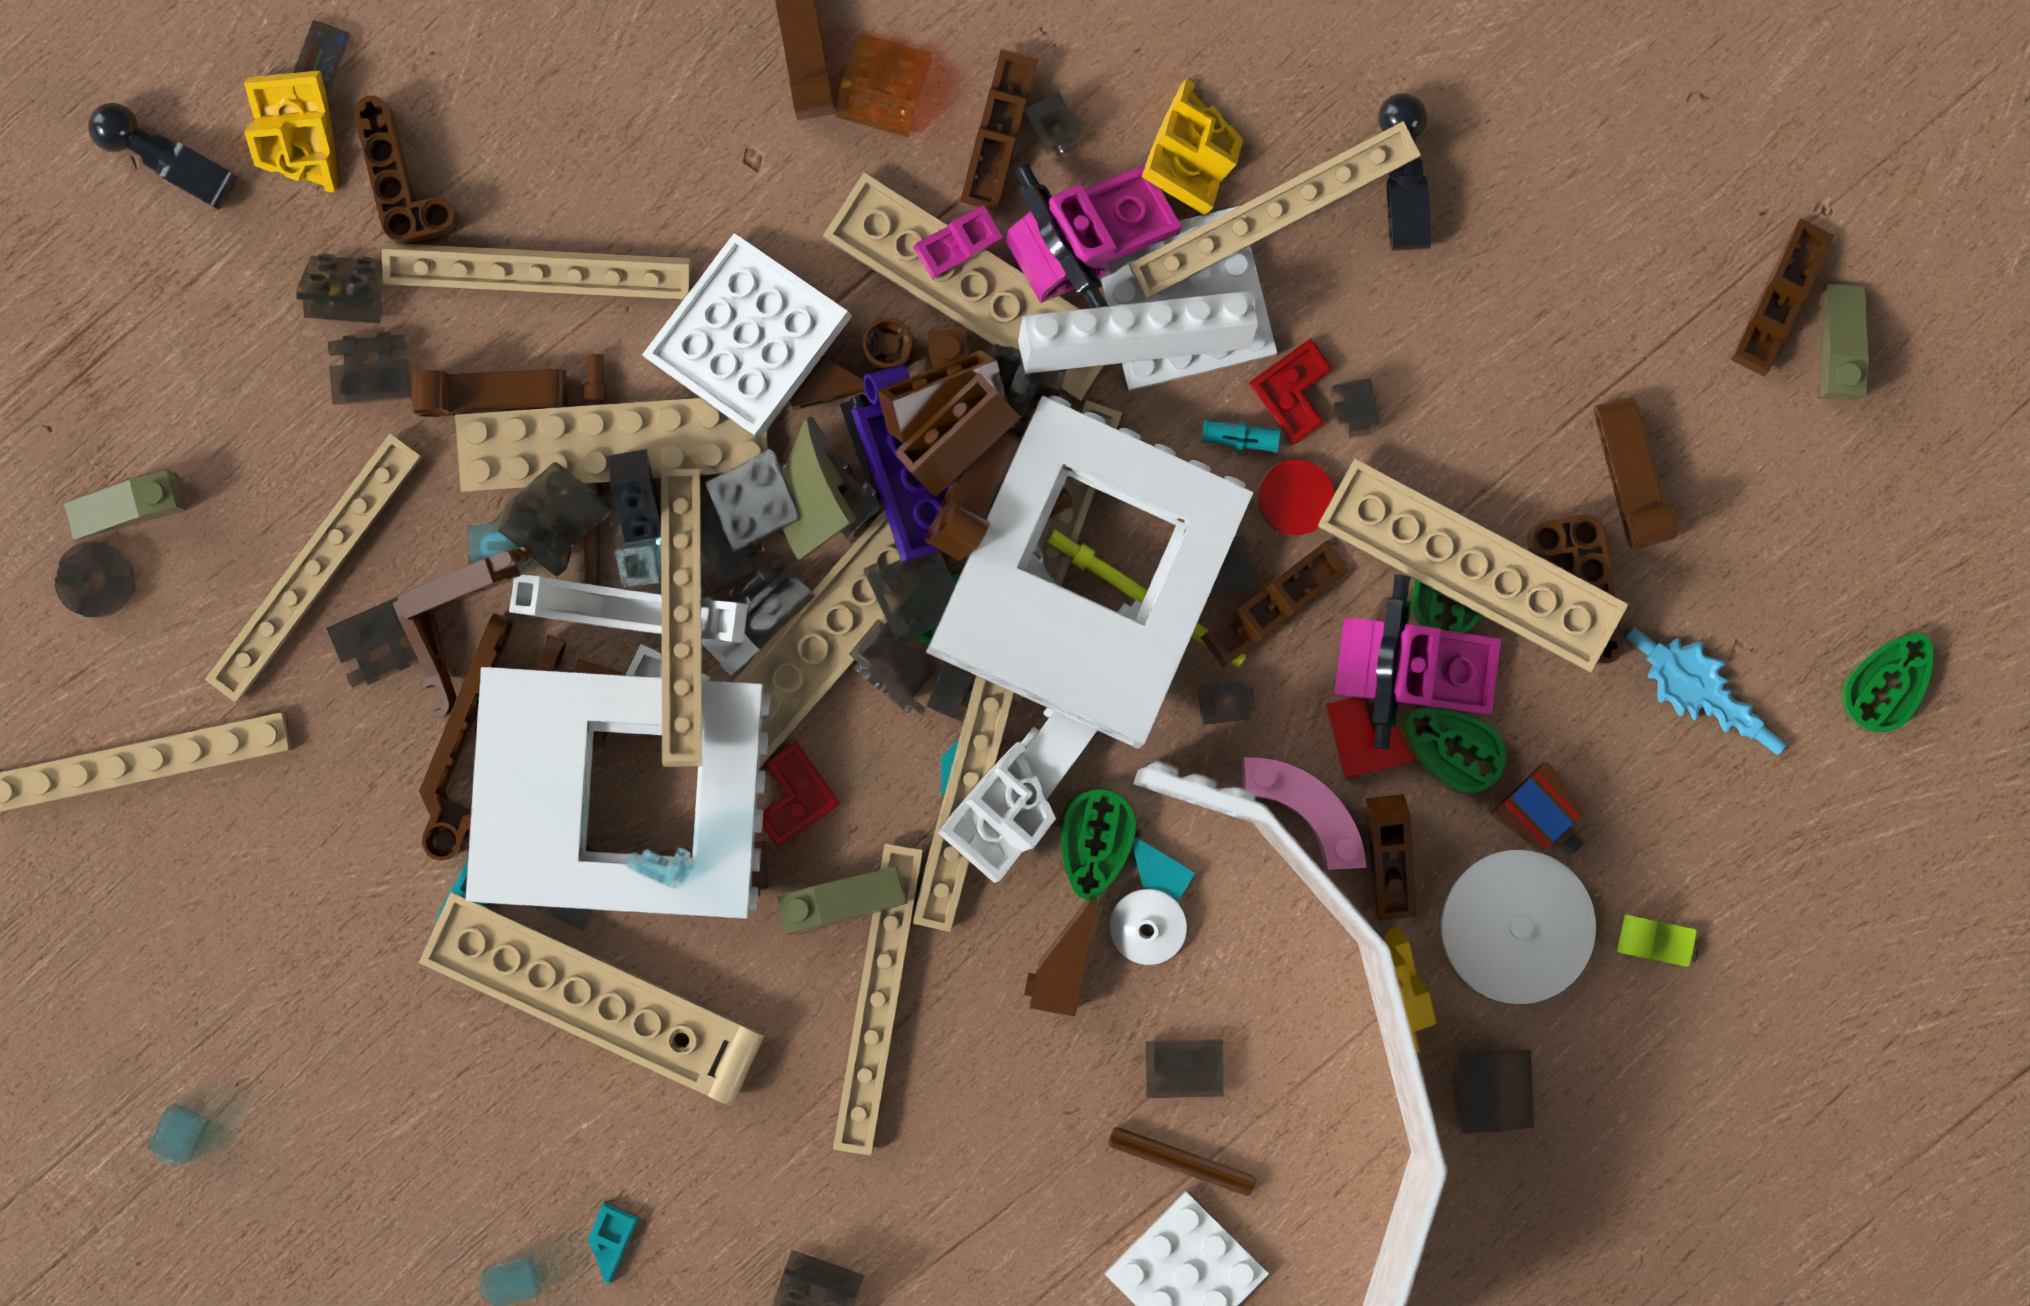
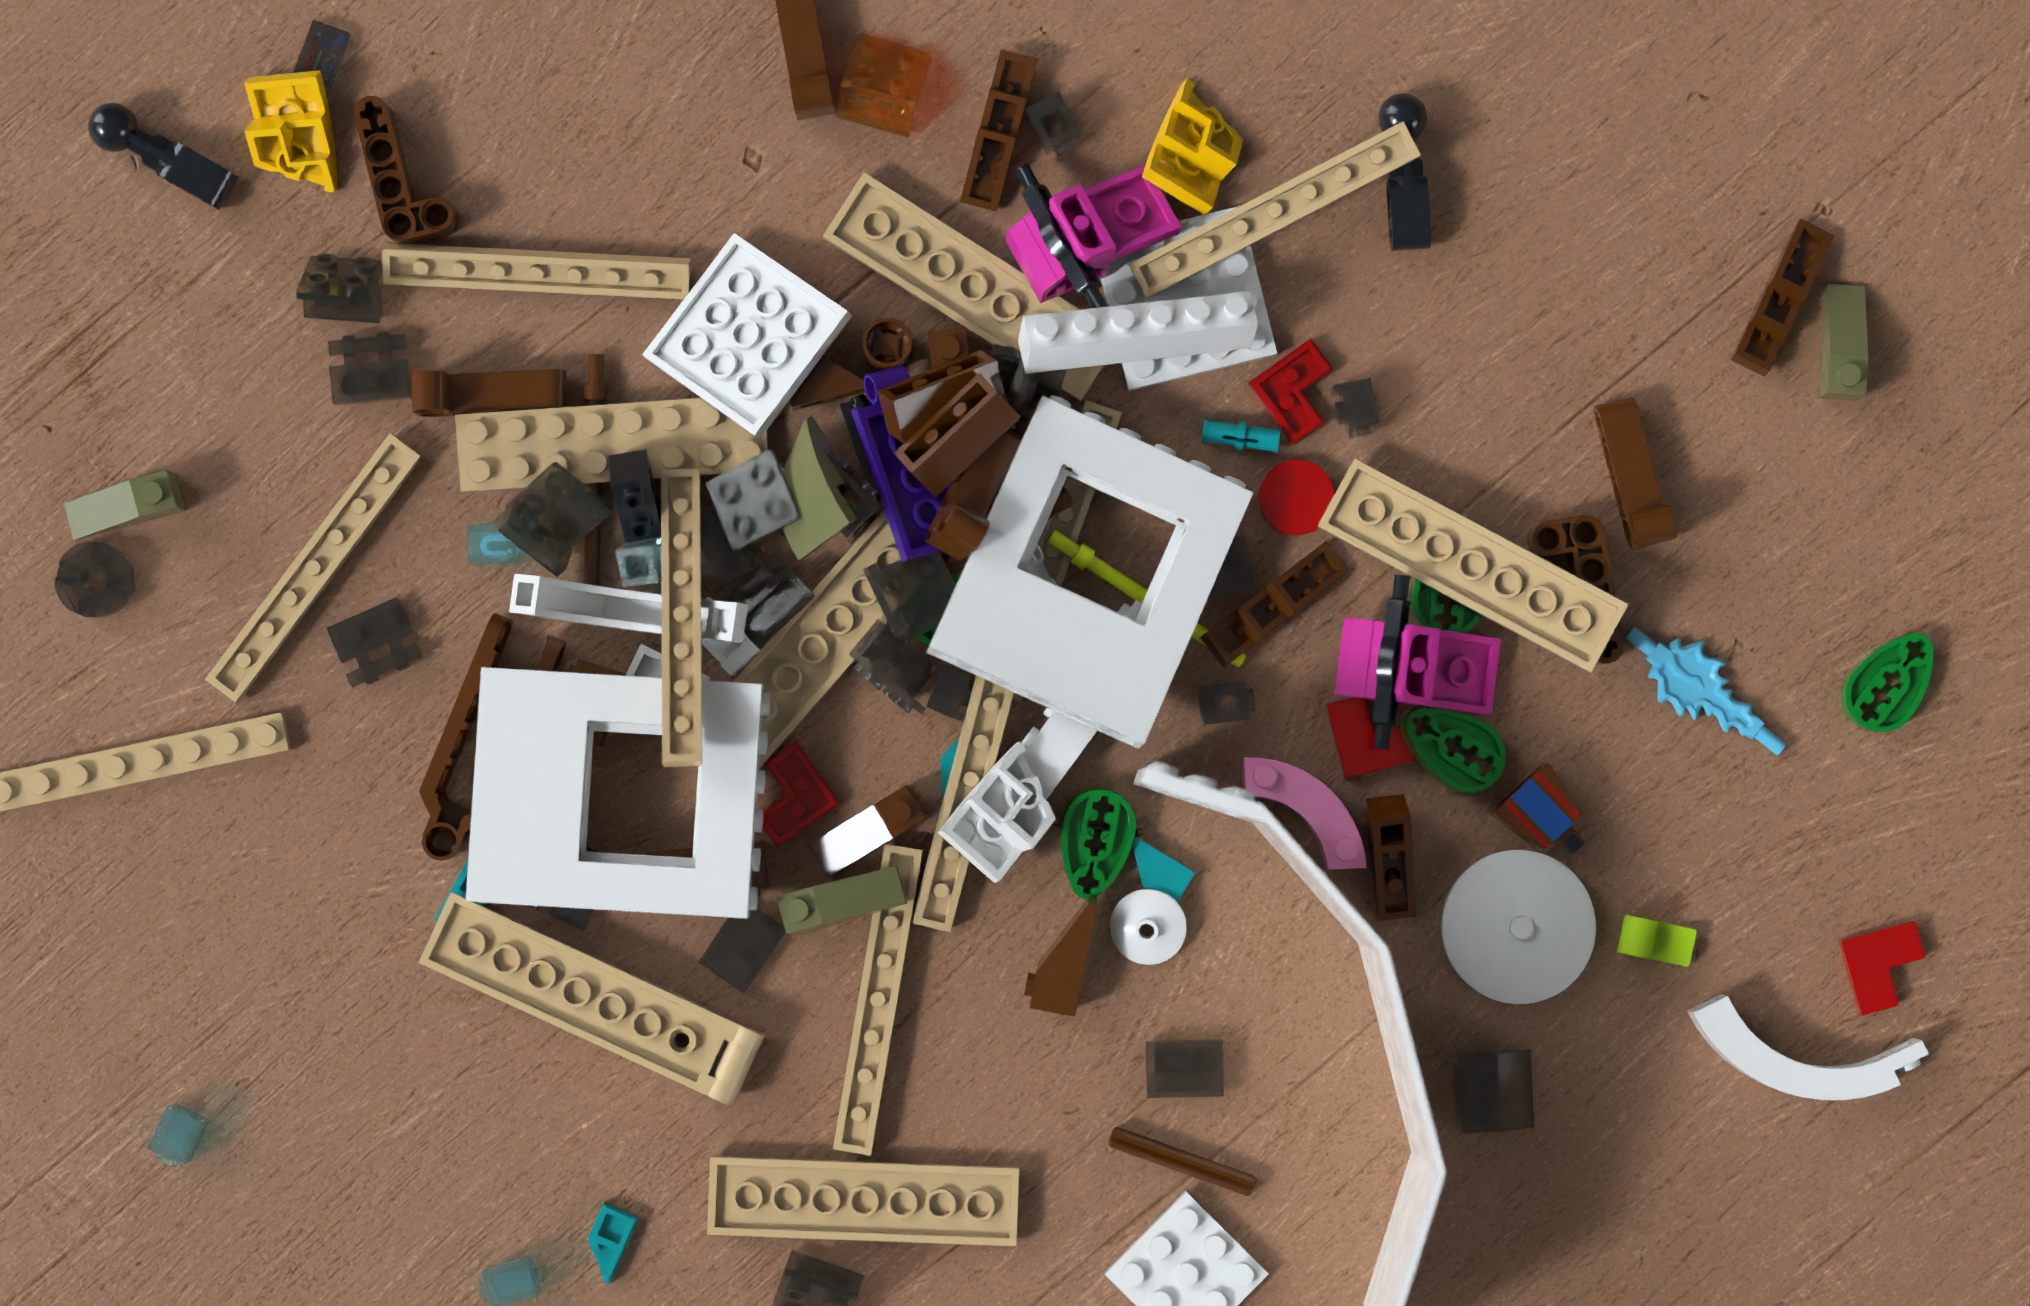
reddish brown hinge [393,546,534,718] -> none
clear light blue bracket [626,847,694,889] -> none
dark pink slope [913,205,1003,280] -> none
yellow slope [1383,927,1436,1053] -> none
none -> clear smoke plate [698,908,786,993]
none -> tan plate [707,1156,1019,1246]
none -> slope [808,785,927,877]
none -> white arch [1687,994,1929,1100]
none -> red tile [1838,921,1926,1016]

